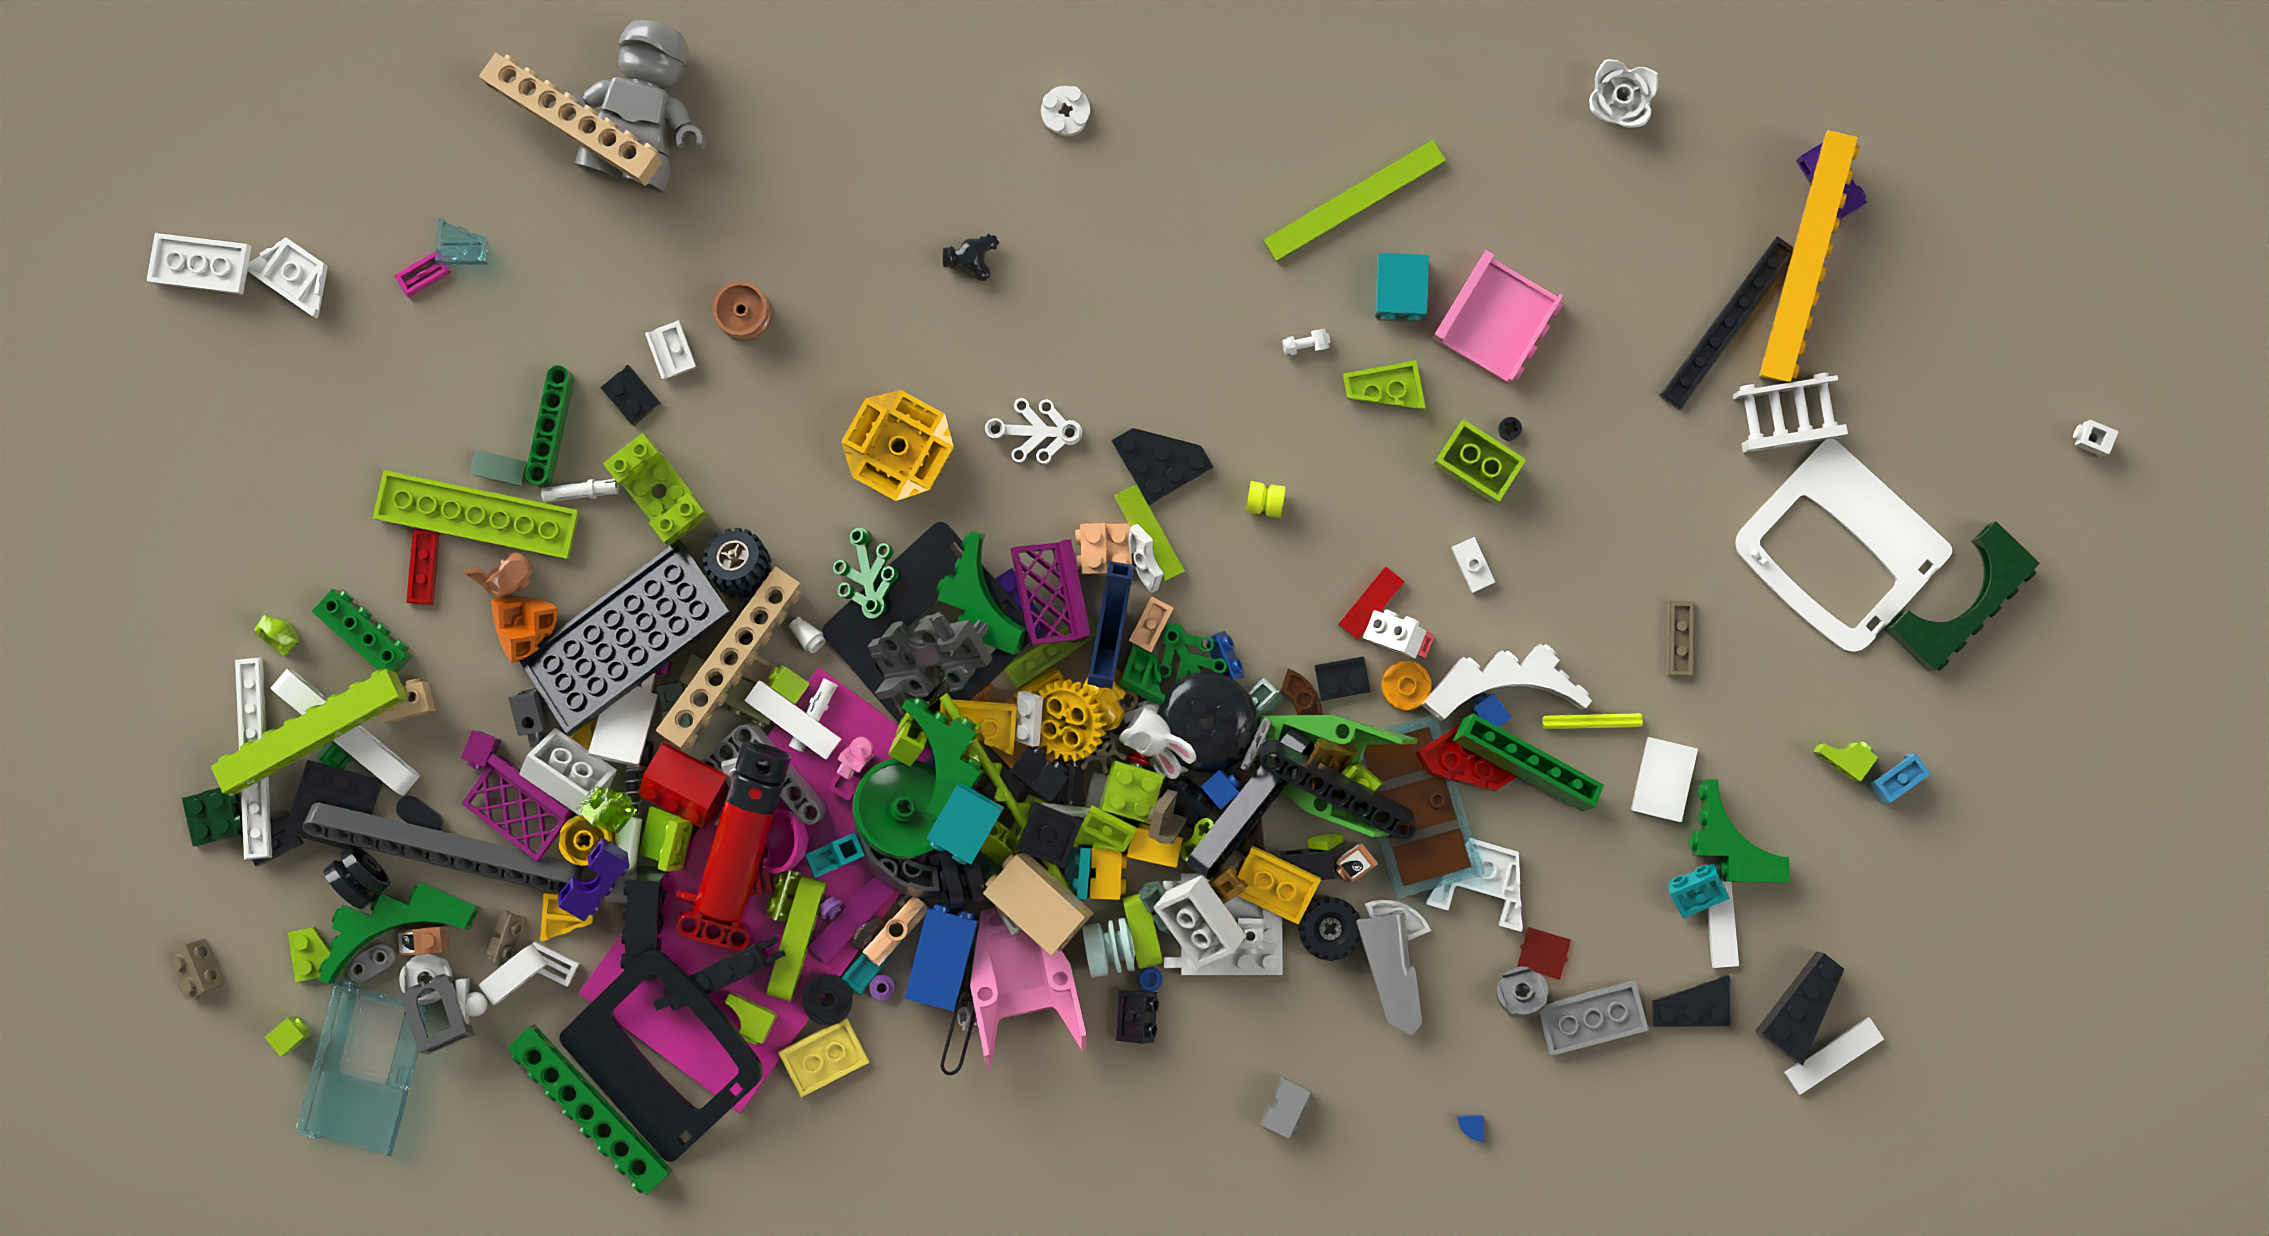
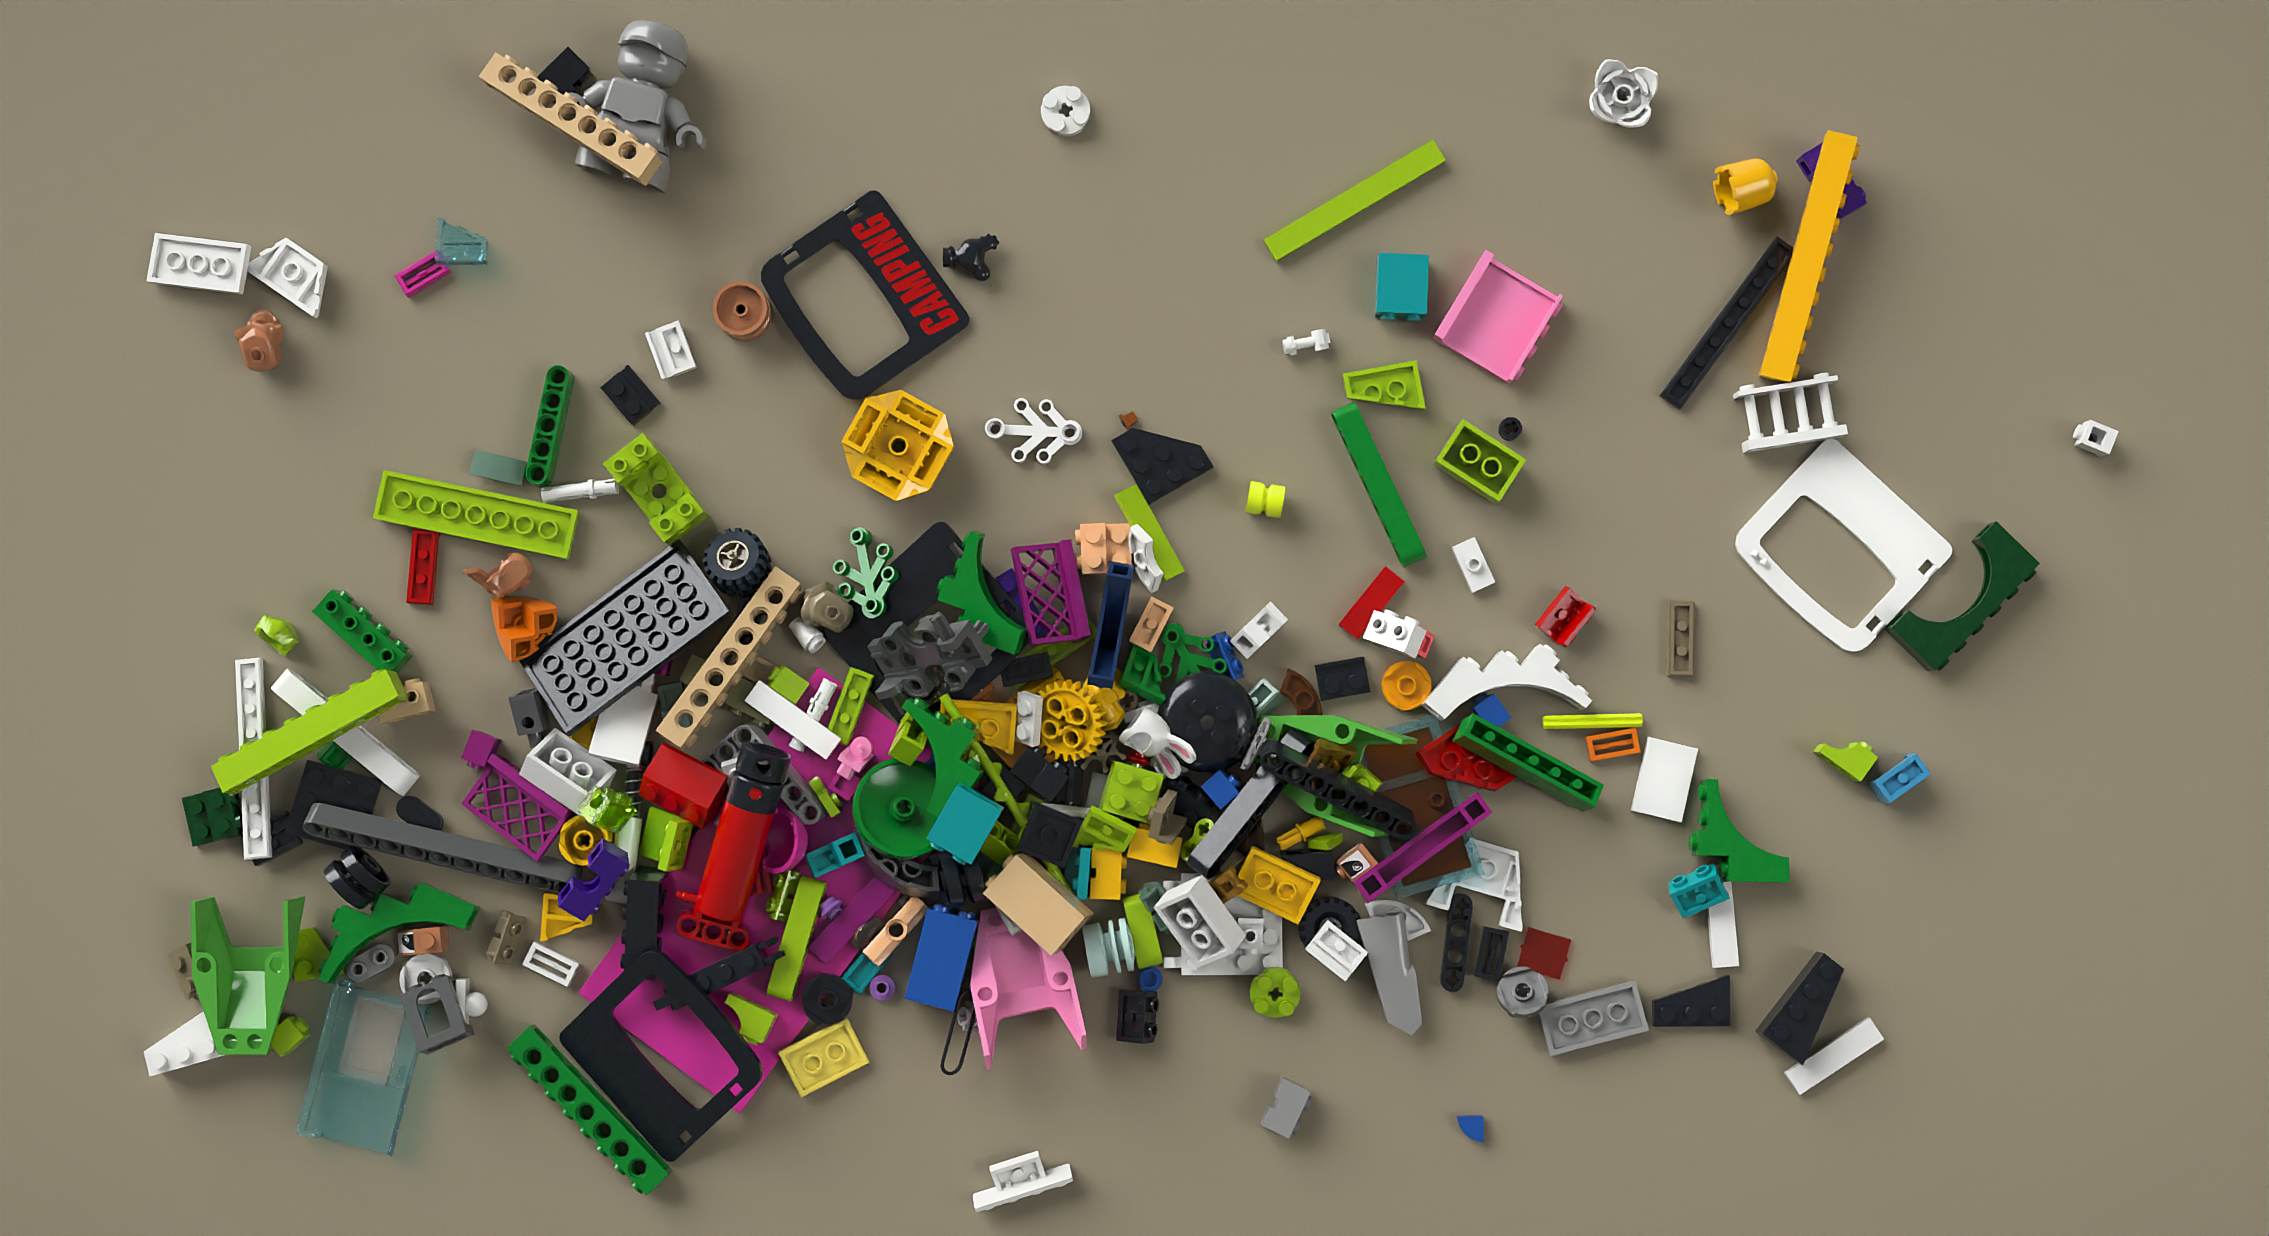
white beam [479,944,547,1006] -> none
none -> white wedge [144,1012,224,1076]
none -> bright green windscreen [190,896,306,1055]
none -> nougat head [234,309,284,372]
none -> black hinge [537,47,591,105]
none -> black door [761,190,969,400]
none -> dark tan head [799,581,854,633]
none -> lime plate [809,776,843,818]
none -> lime tile [827,667,875,746]
none -> white bracket [973,1151,1073,1212]
none -> black plate [1001,652,1053,687]
none -> dark orange piece [1119,411,1138,430]
none -> white brick [1230,601,1288,659]
none -> lime plate [1249,967,1301,1018]
none -> yellow axle [1276,816,1326,850]
none -> white plate [1305,920,1368,981]
none -> green beam [1331,402,1427,568]
none -> magenta arch [1352,792,1493,903]
none -> black beam [1440,893,1473,992]
none -> black tile [1474,926,1509,981]
none -> red bracket [1535,586,1596,647]
none -> orange tile [1585,728,1641,761]
none -> yellow cylinder [1713,158,1778,215]

